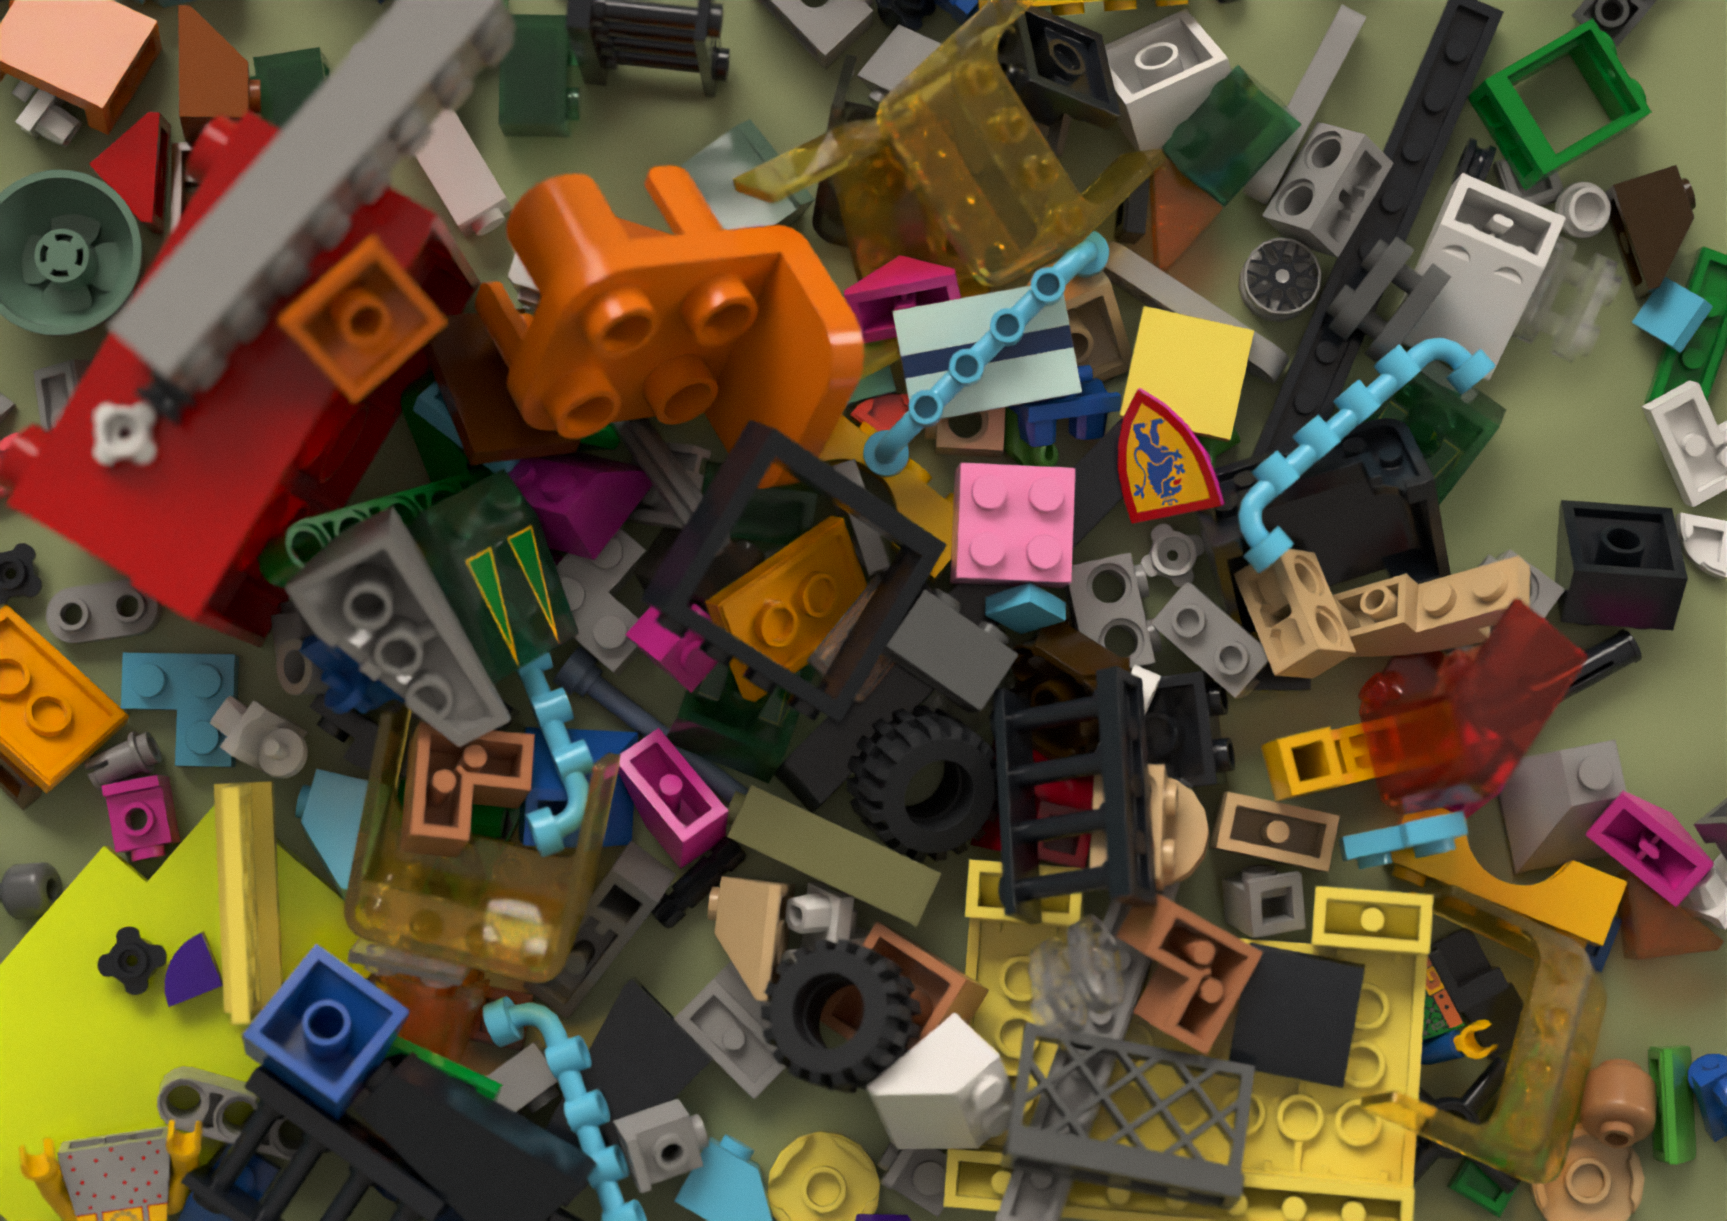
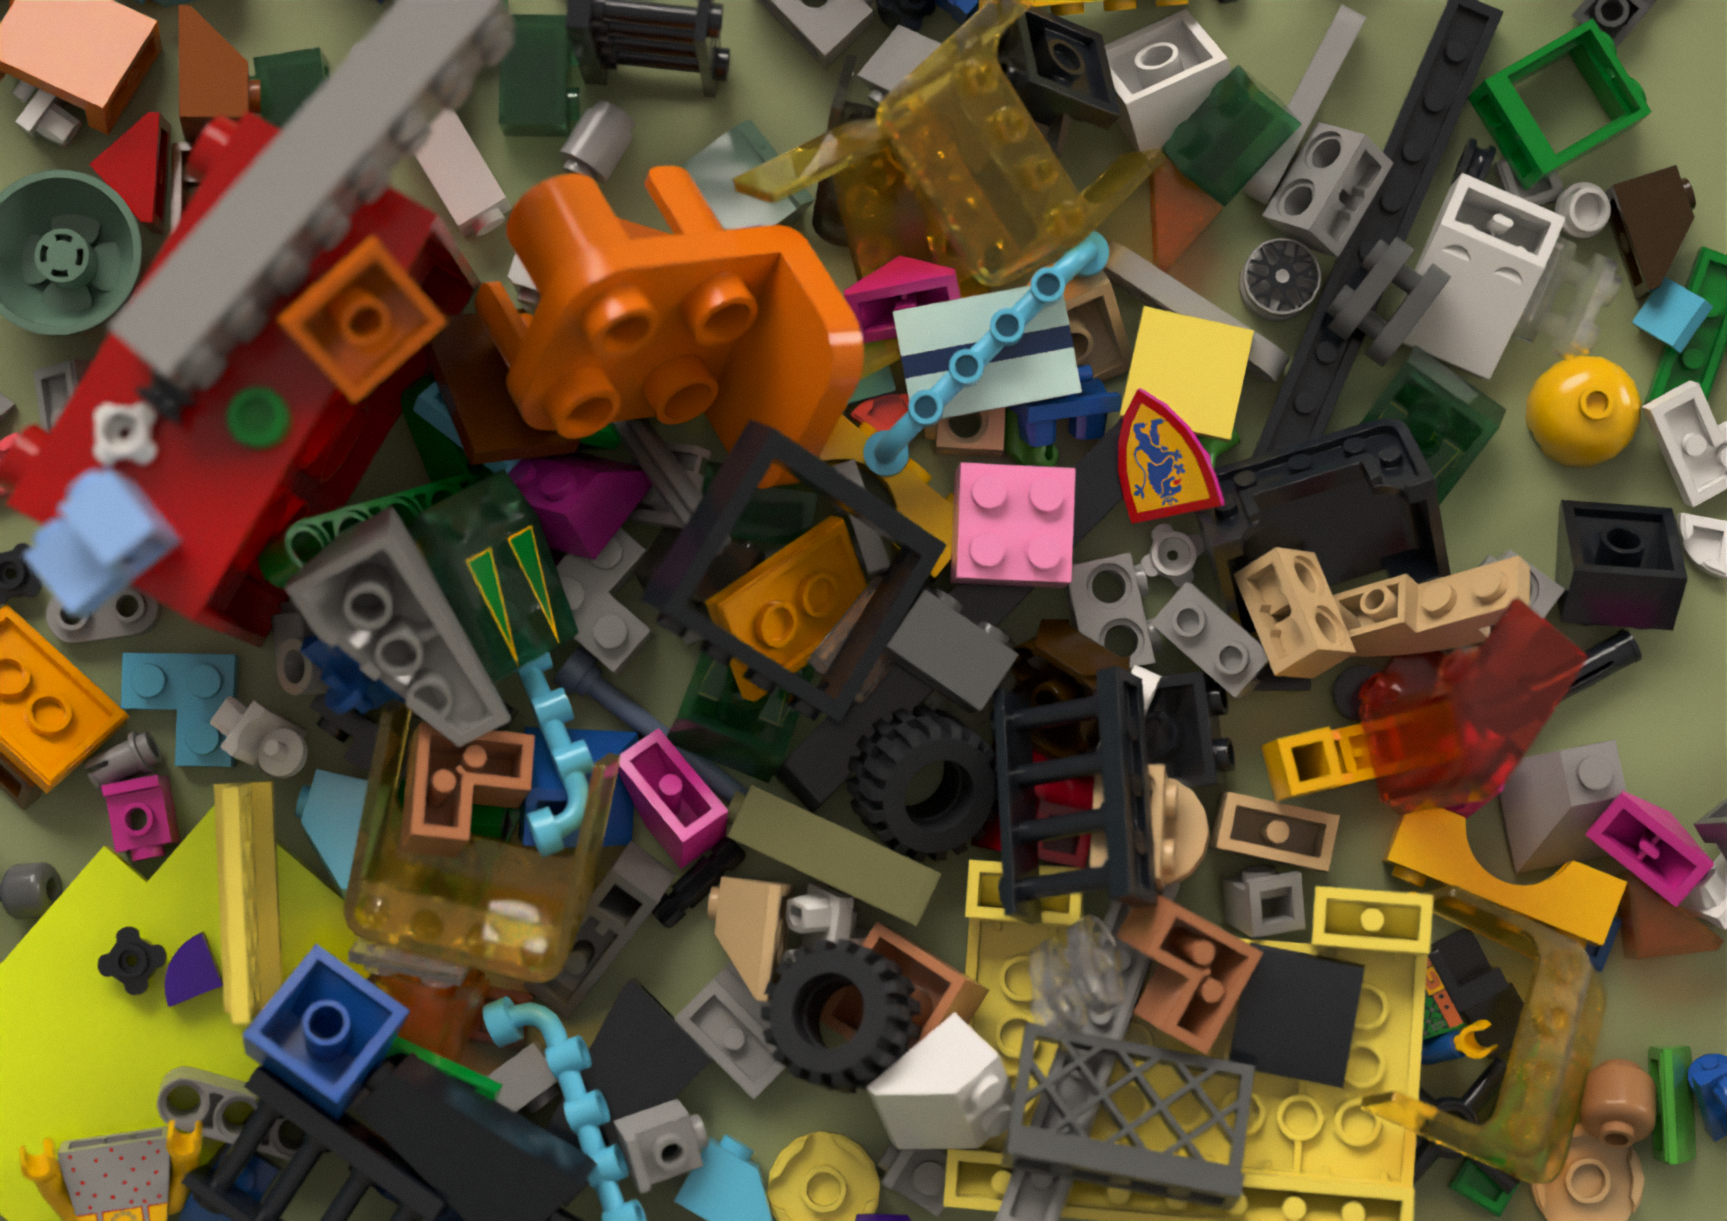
dark pink brick [625,604,718,692] -> none
medium azure tile [985,582,1066,634] -> none
black tile [1114,177,1150,244] -> none
medium azure bar [1238,338,1496,574] -> none
medium azure plate [1338,811,1468,870] -> none
none -> light blue brick [23,468,182,619]
none -> green tile [226,386,291,450]
none -> light grey brick [558,100,636,184]
none -> black tile [1331,665,1390,722]
none -> yellow cylinder [1525,355,1642,468]

